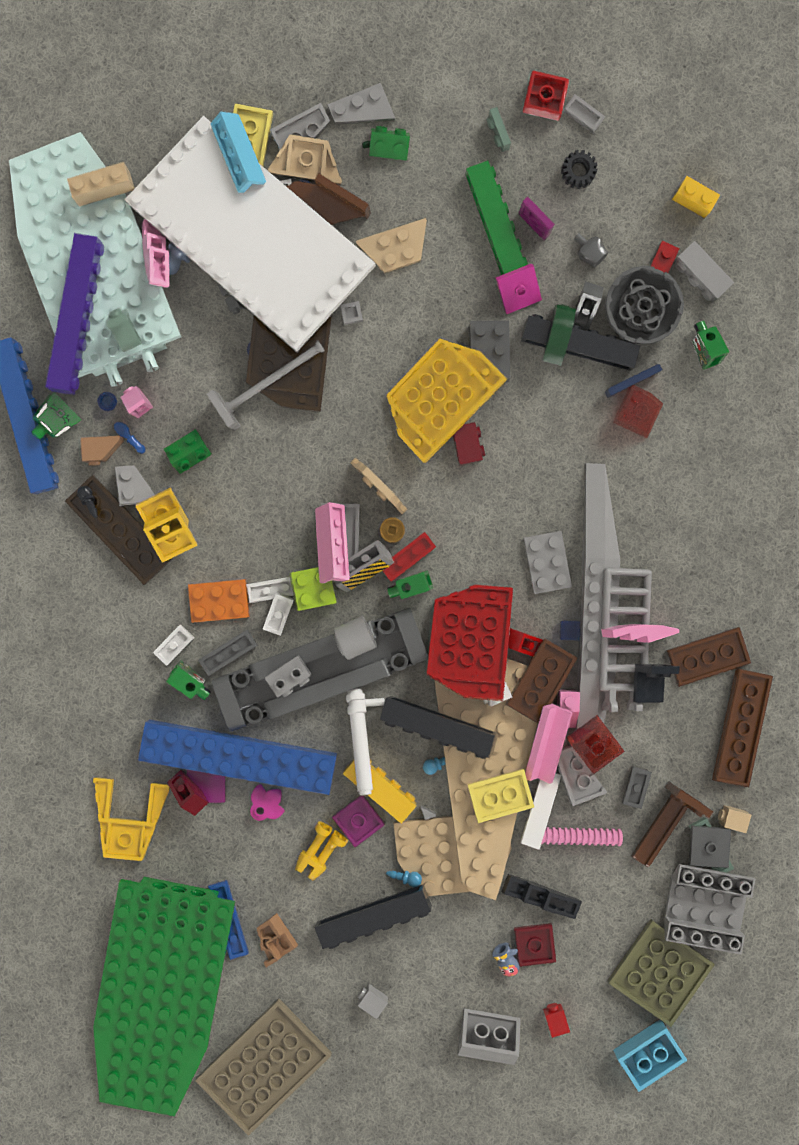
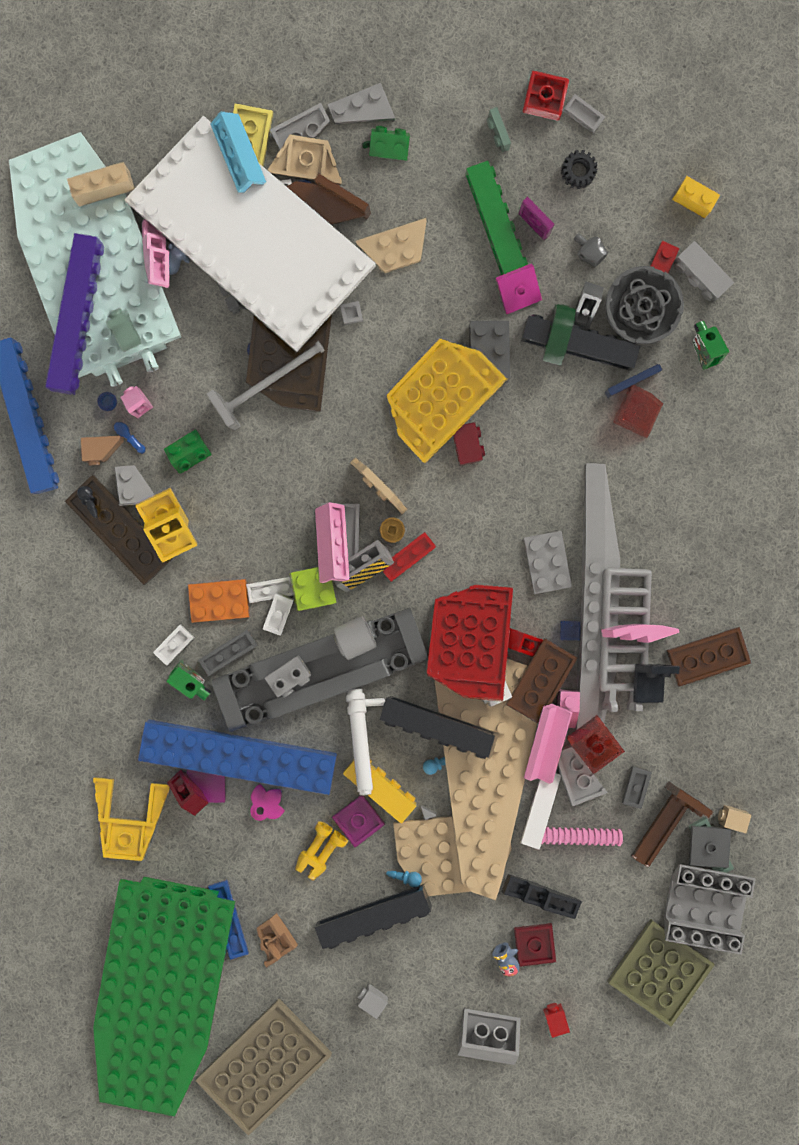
green torso [31,392,81,440] -> none
green torso [387,570,434,599] -> none
light yellow plate [467,769,534,823] -> none
medium azure brick [613,1019,687,1092] -> none
reddish brown tile [712,668,773,787] -> none

